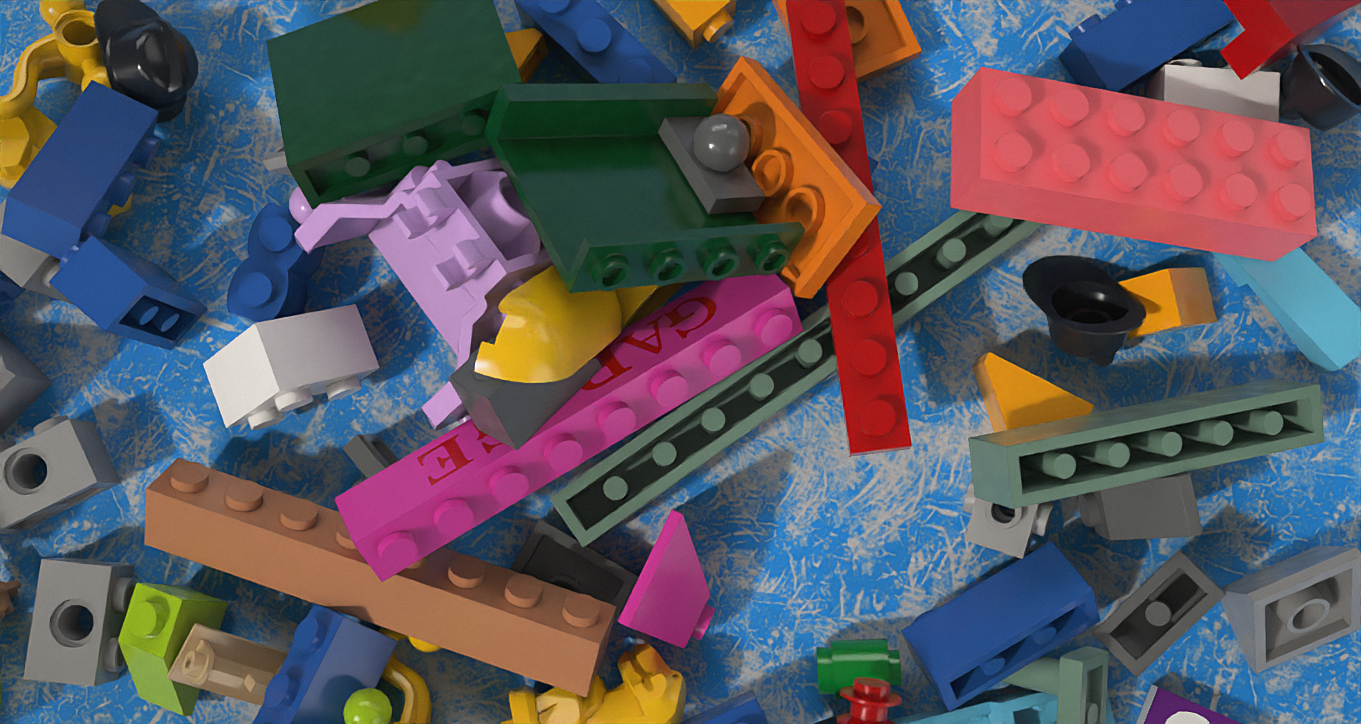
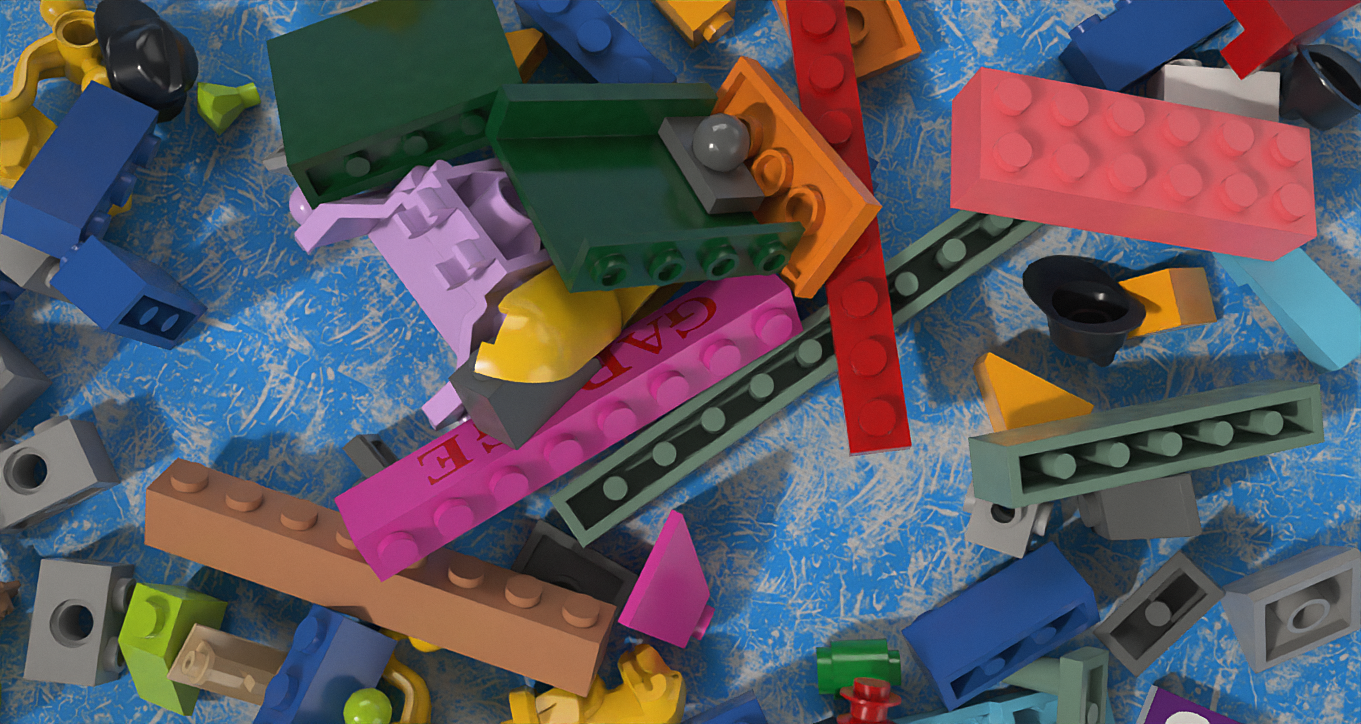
white brick [203,304,380,430] -> none
blue brick [227,202,326,323] -> none
none -> lime rock [196,82,261,136]

